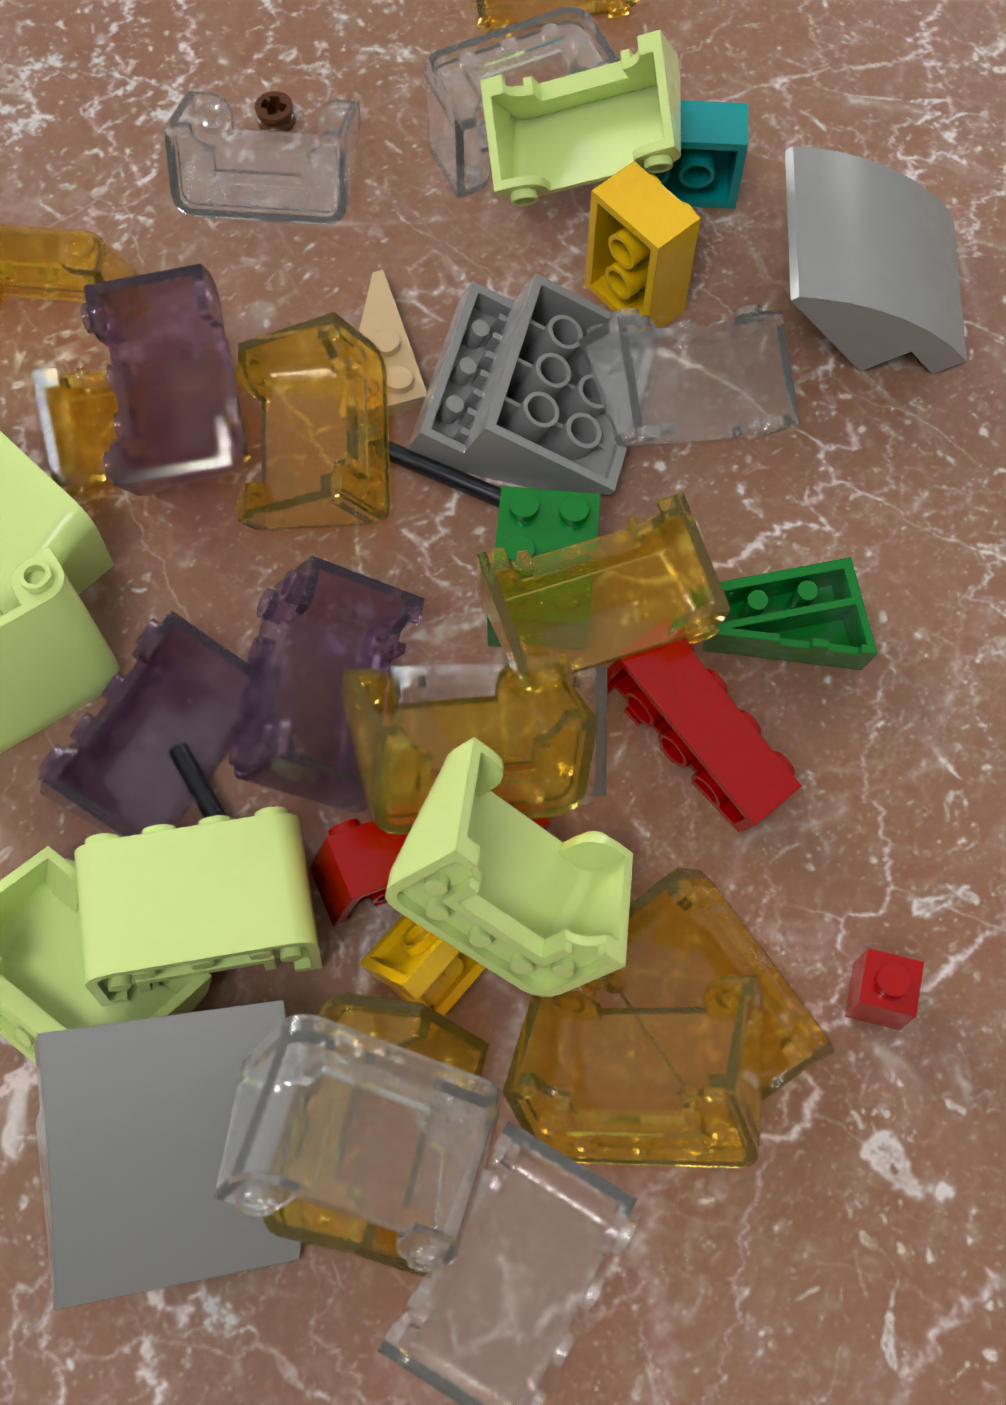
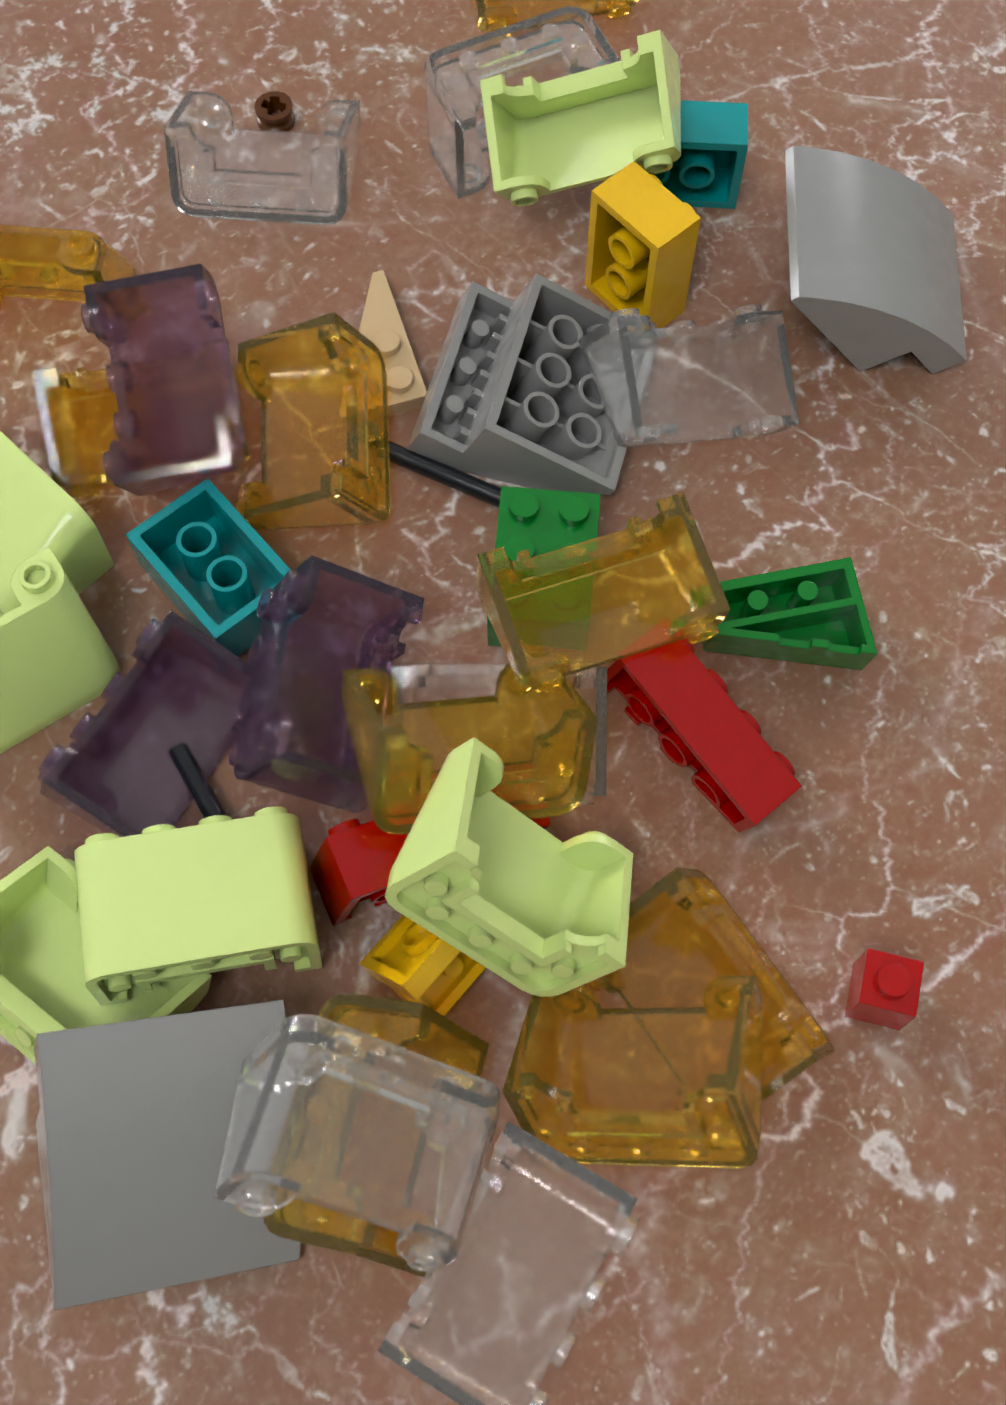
none -> teal brick [125,478,306,665]

